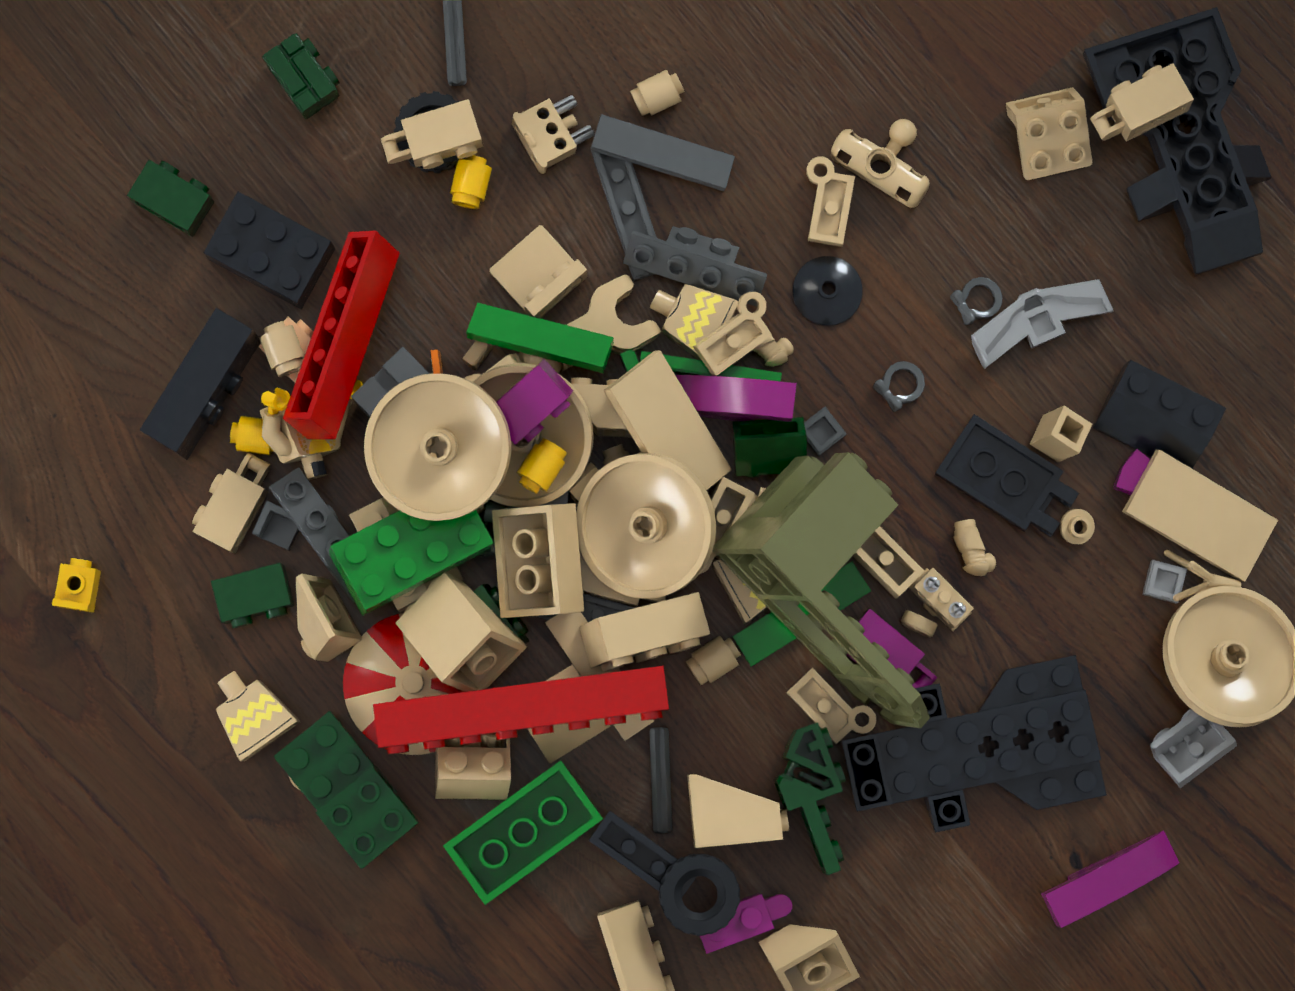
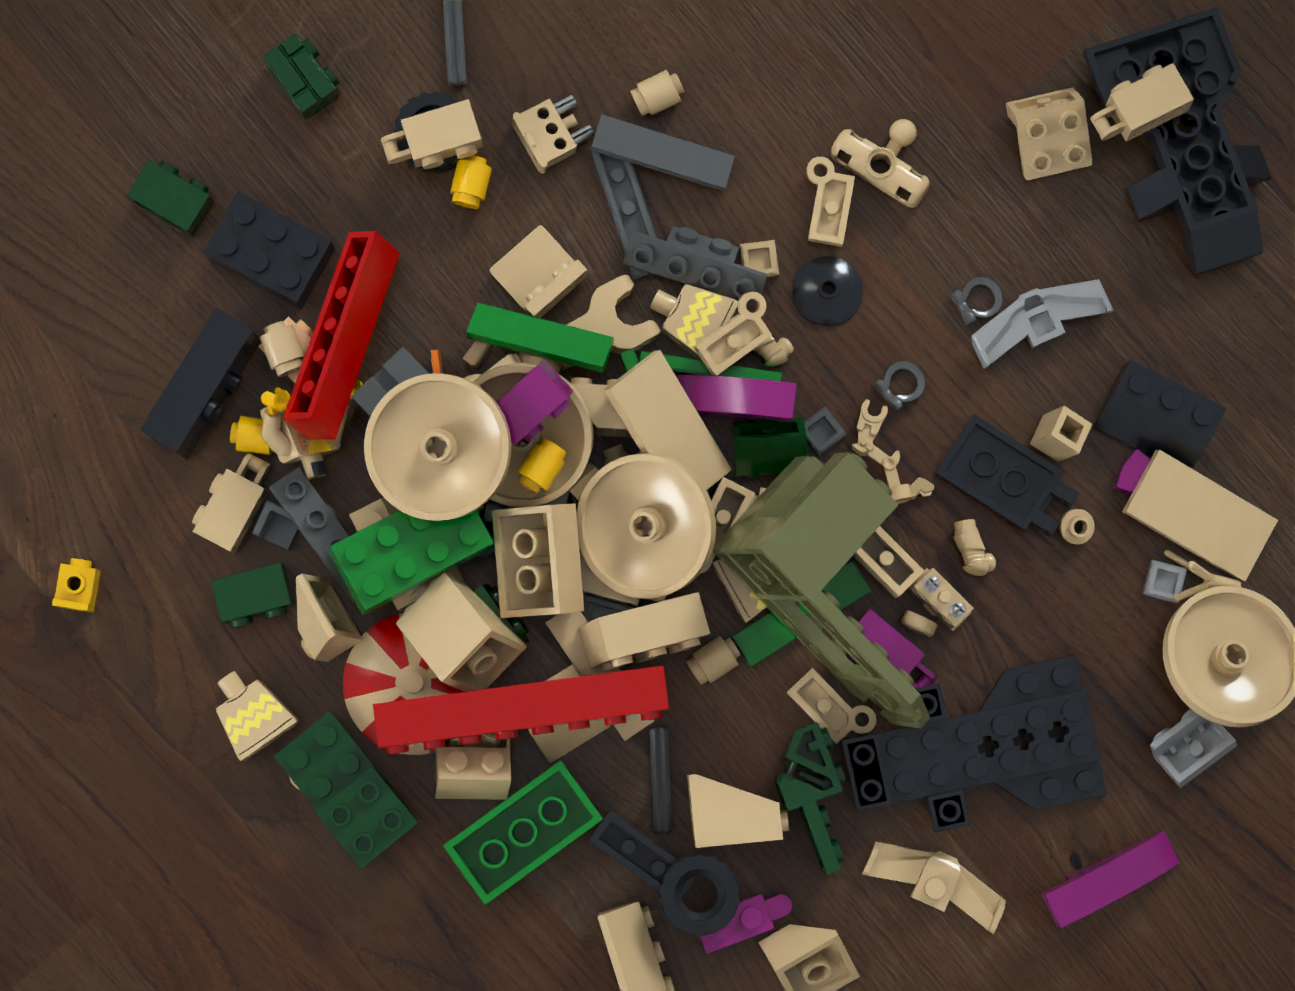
none -> tan tile [739,240,779,278]
none -> tan piece [851,399,934,504]
none -> tan plate [861,841,1006,934]

